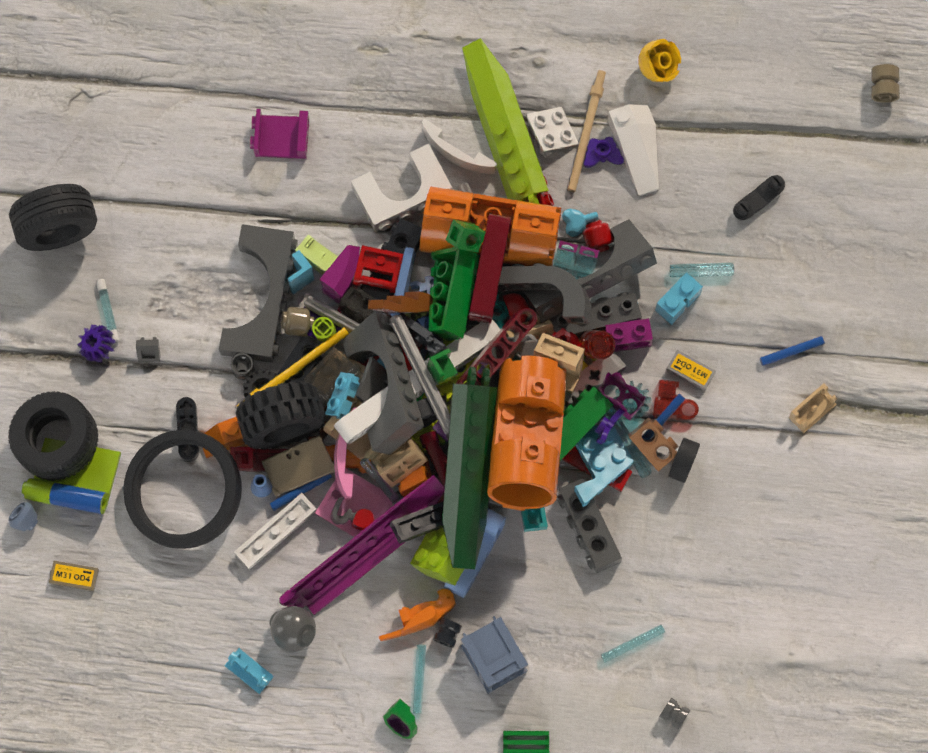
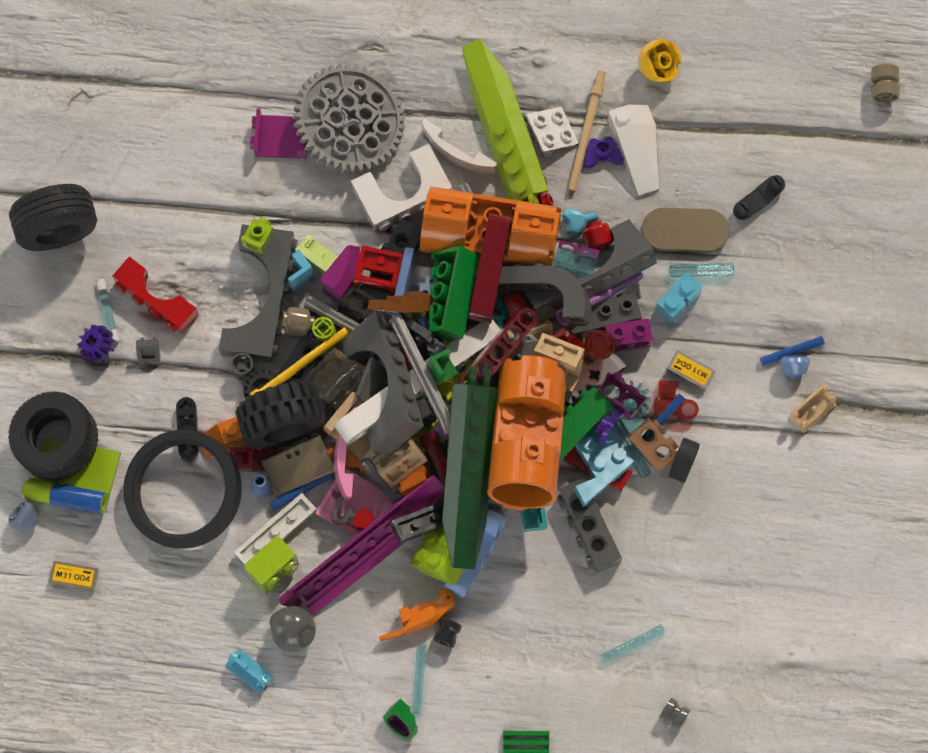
medium azure hinge [325,372,360,419] -> none
green brick [446,220,486,253] -> none
sand blue container [461,616,528,694] -> none
none -> red arch [112,256,199,334]
none -> lime brick [241,217,274,255]
none -> lime brick [243,535,299,594]
none -> light grey gear [293,63,406,174]
none -> medium lavender piece [556,272,643,326]
none -> dark tan tile [642,208,729,253]
none -> medium blue cone [780,355,810,379]

